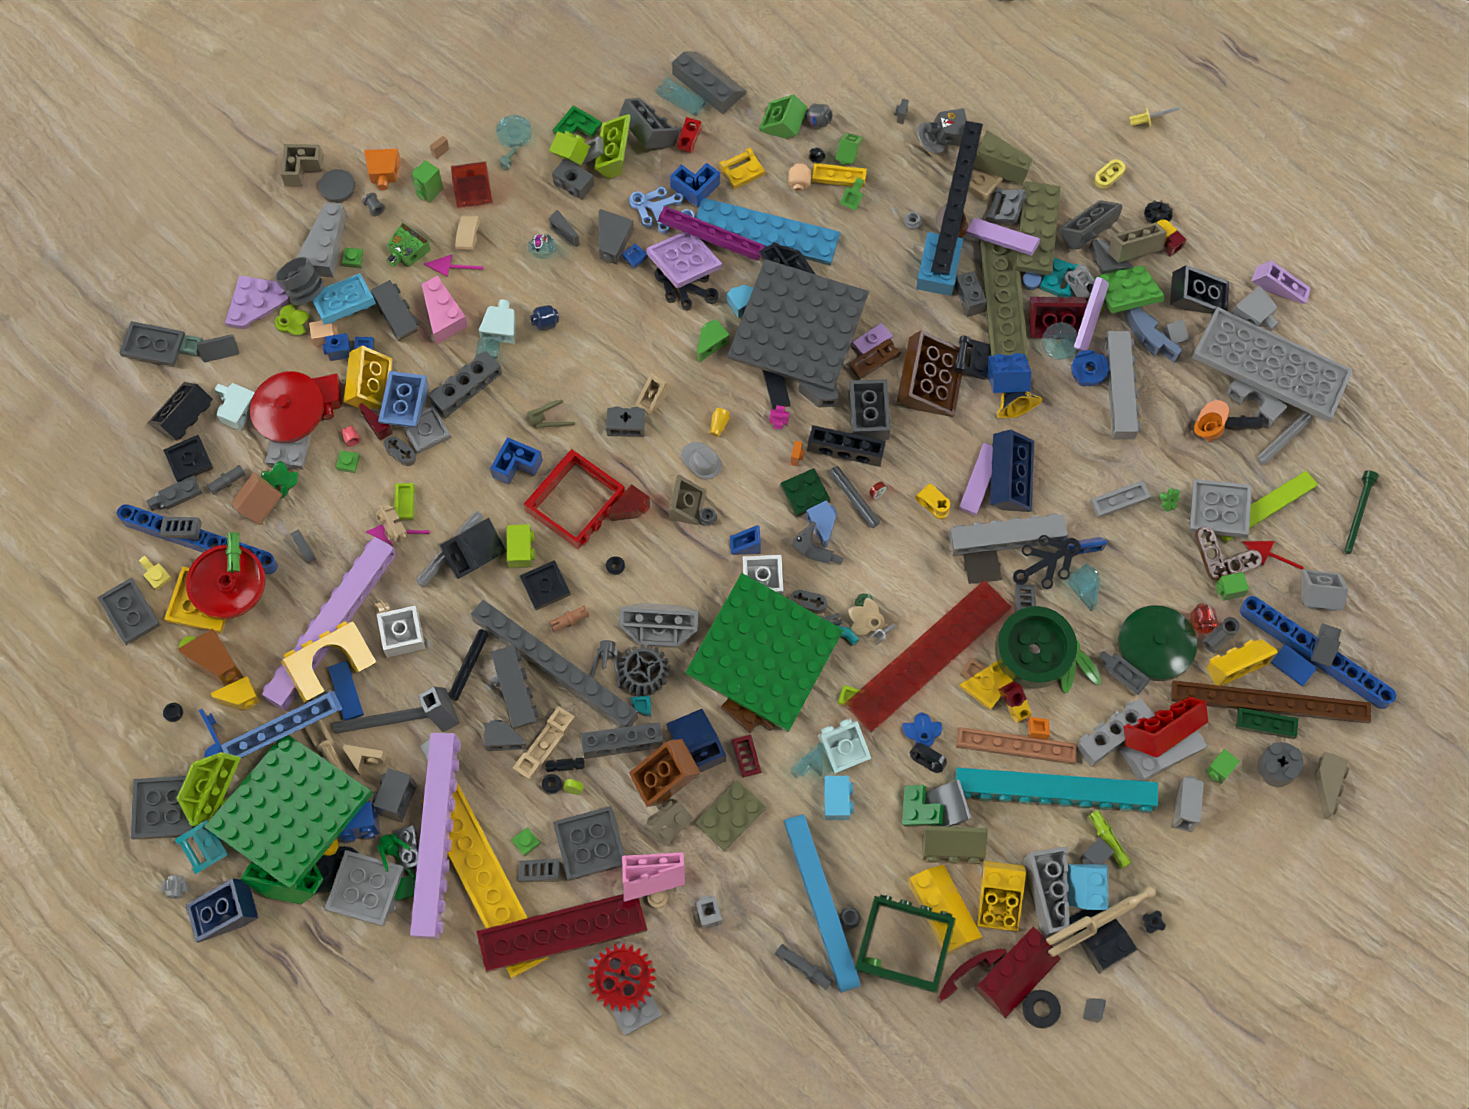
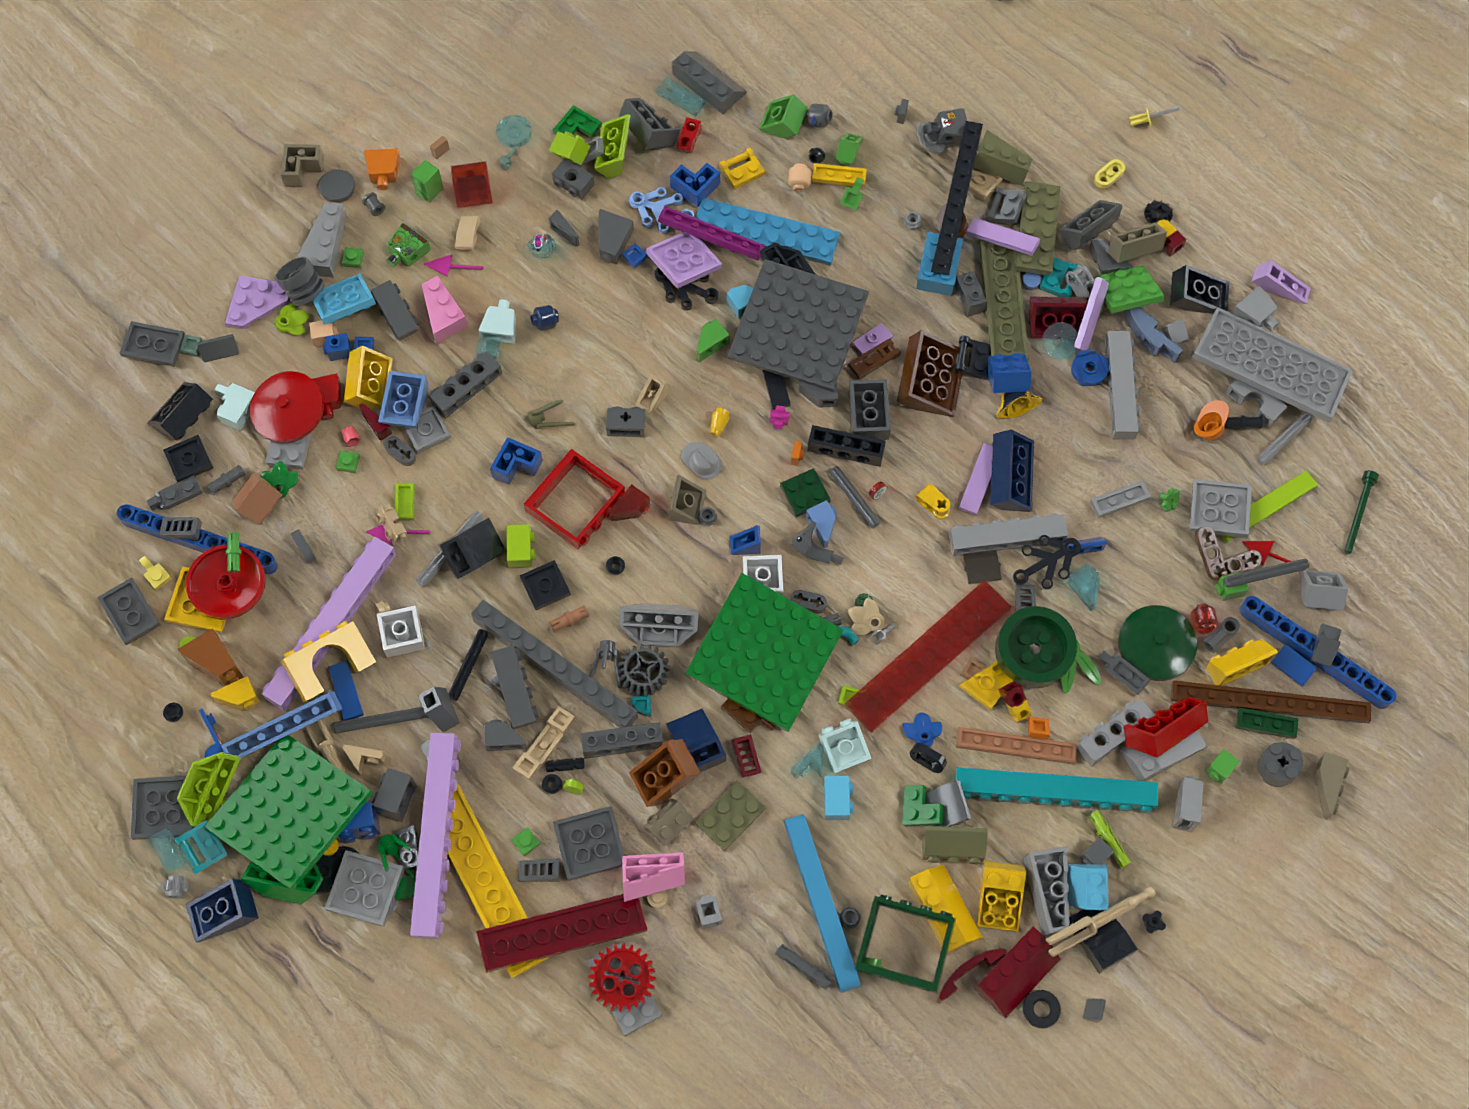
none -> clear light blue plate [149,827,187,874]
none -> dark grey axle [1223,559,1309,588]

